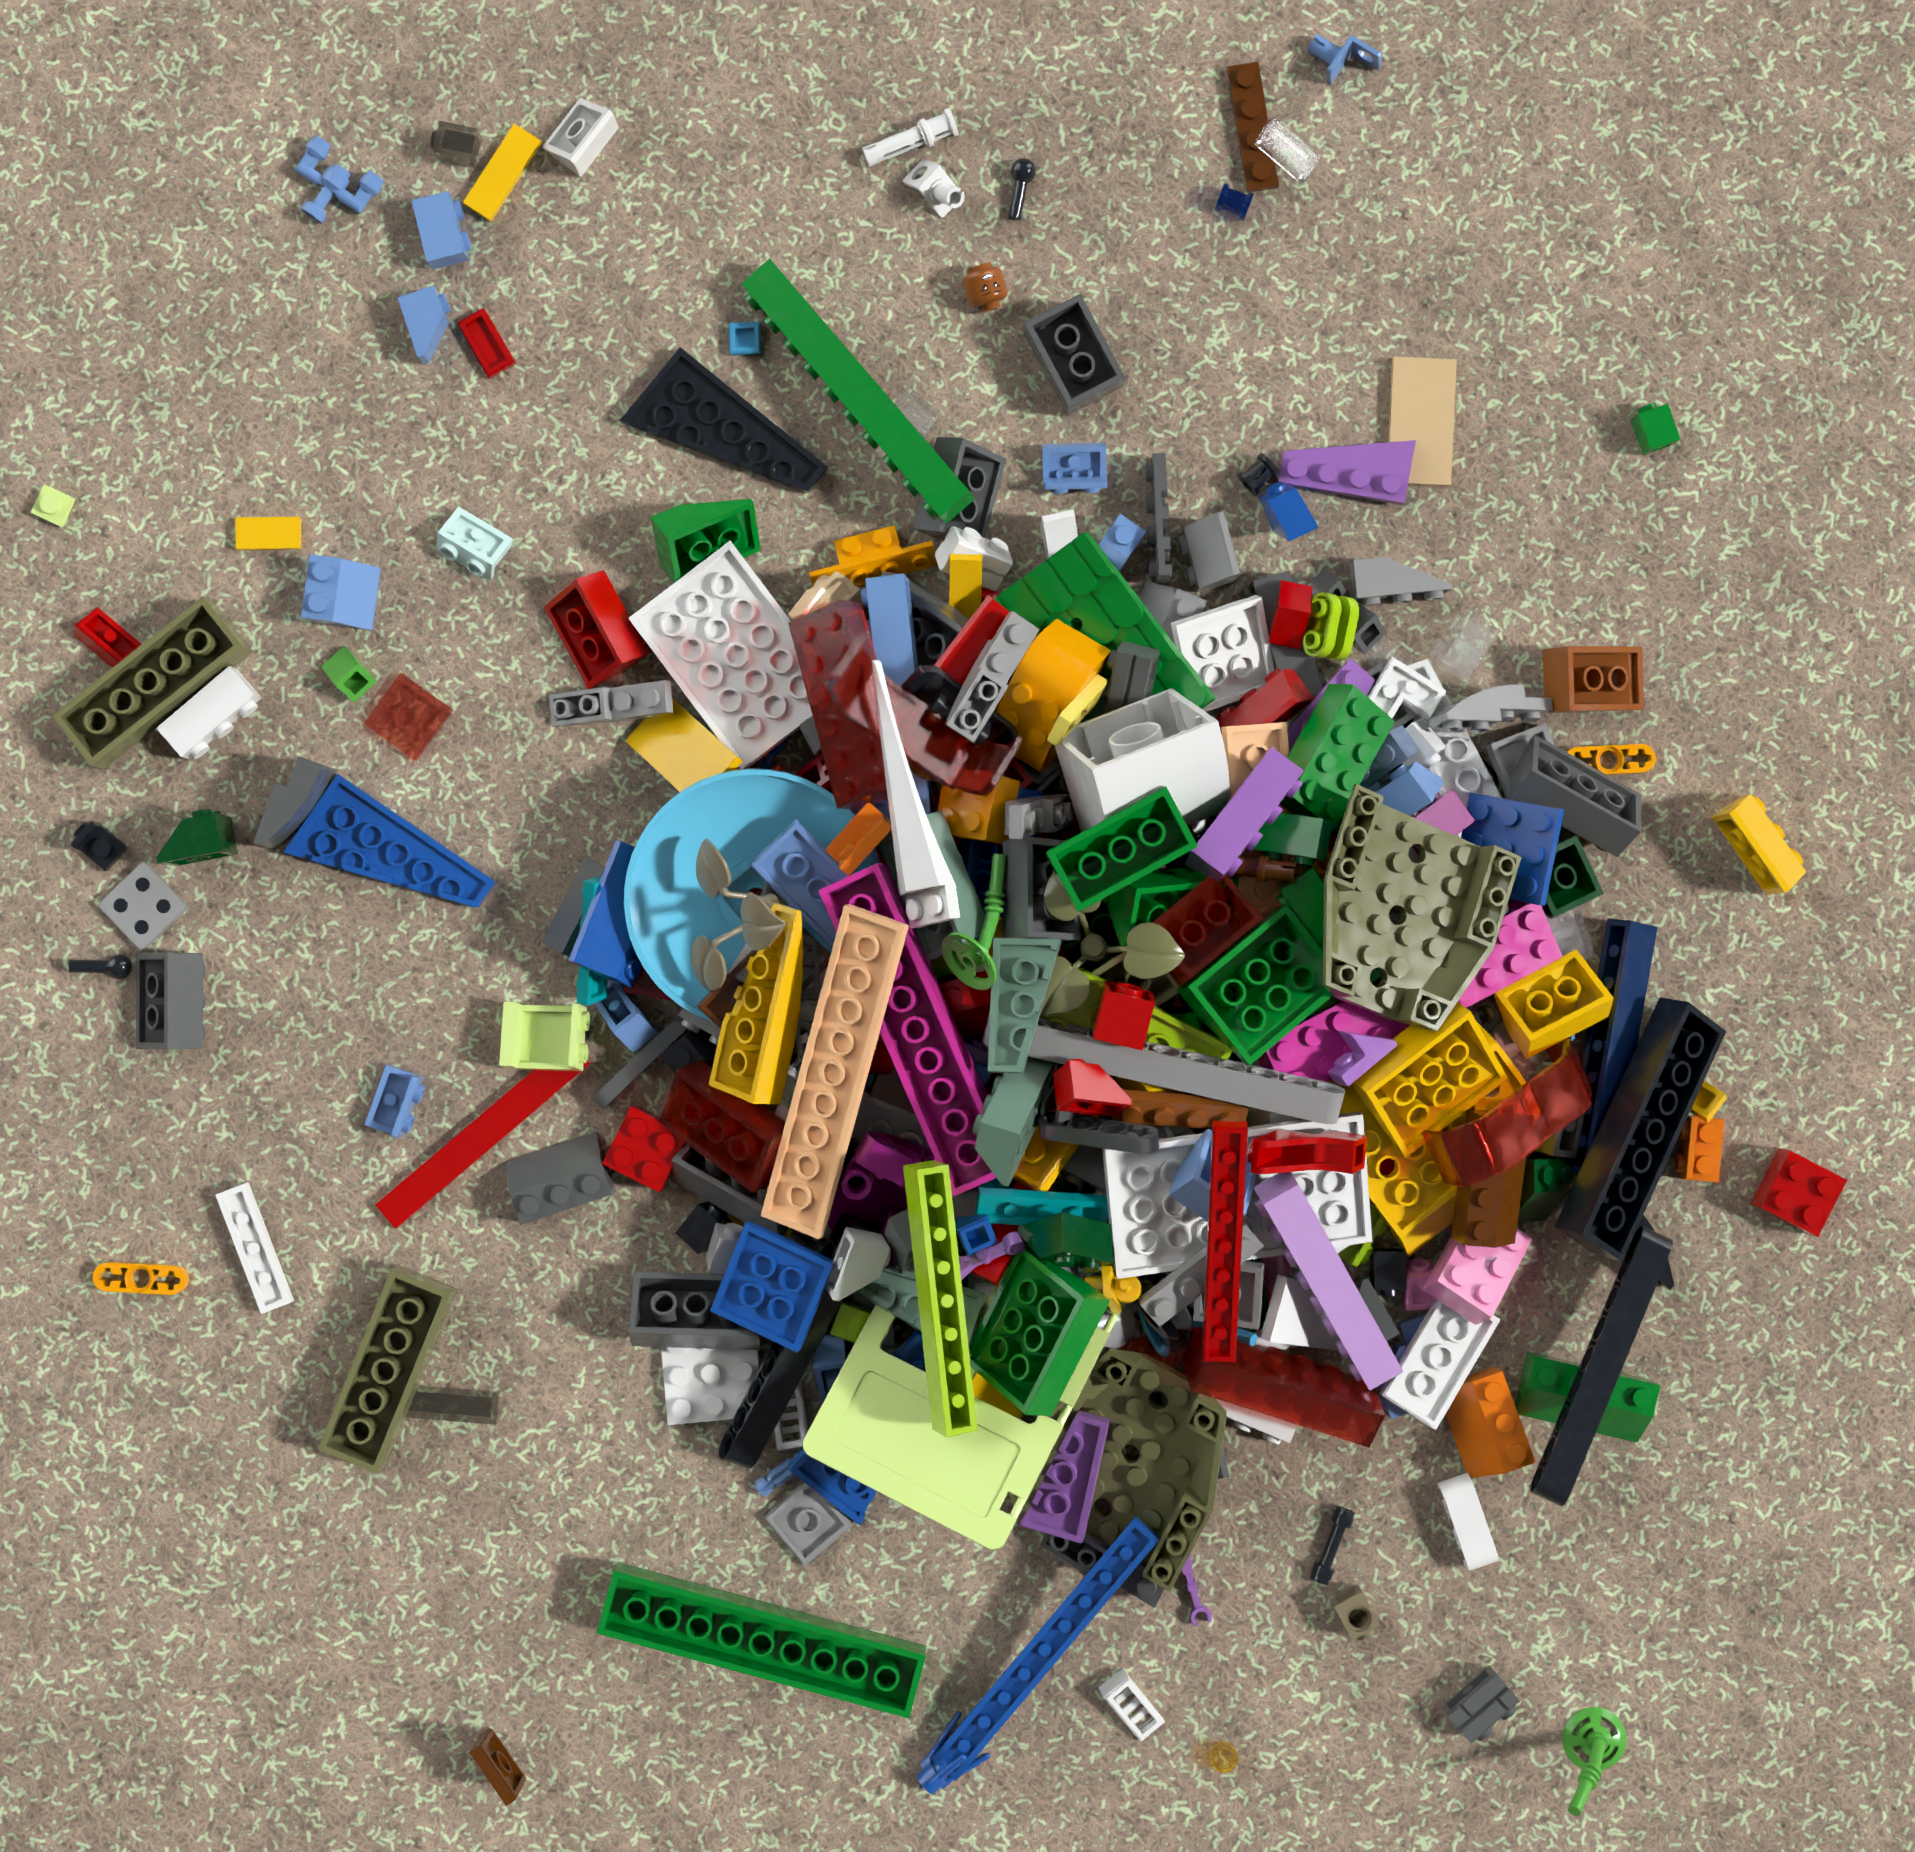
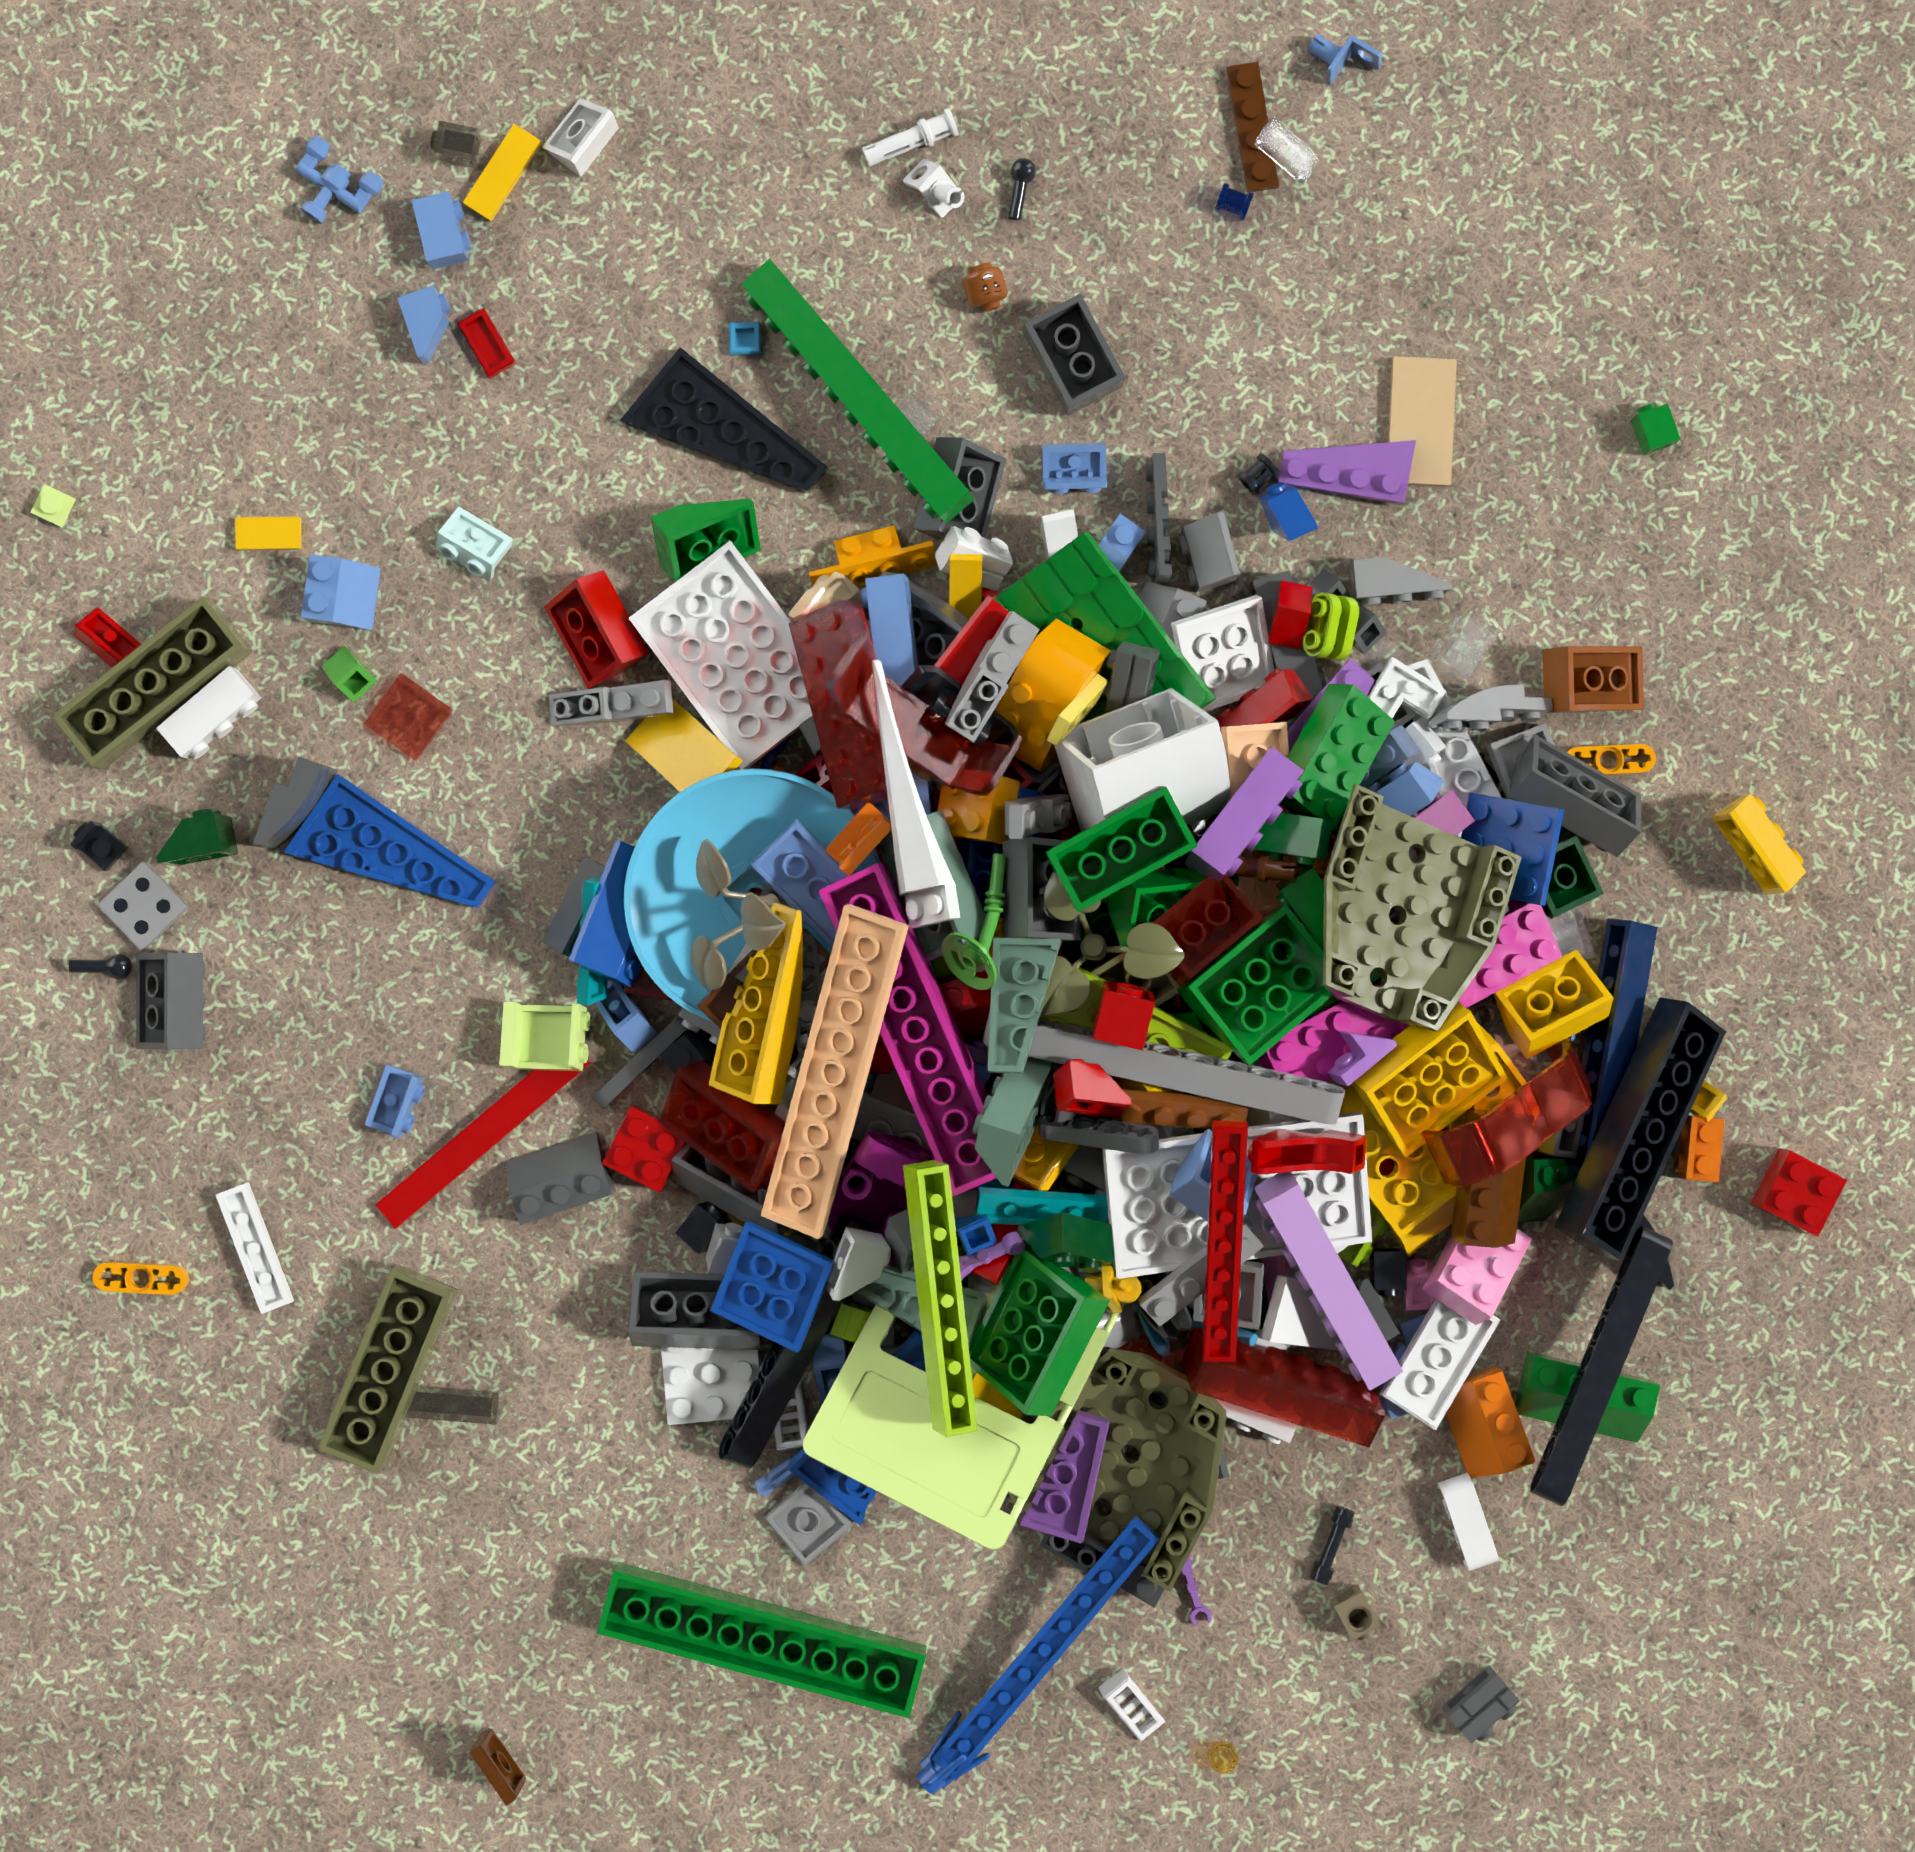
bright green dish [1562,1707,1626,1816] -> none

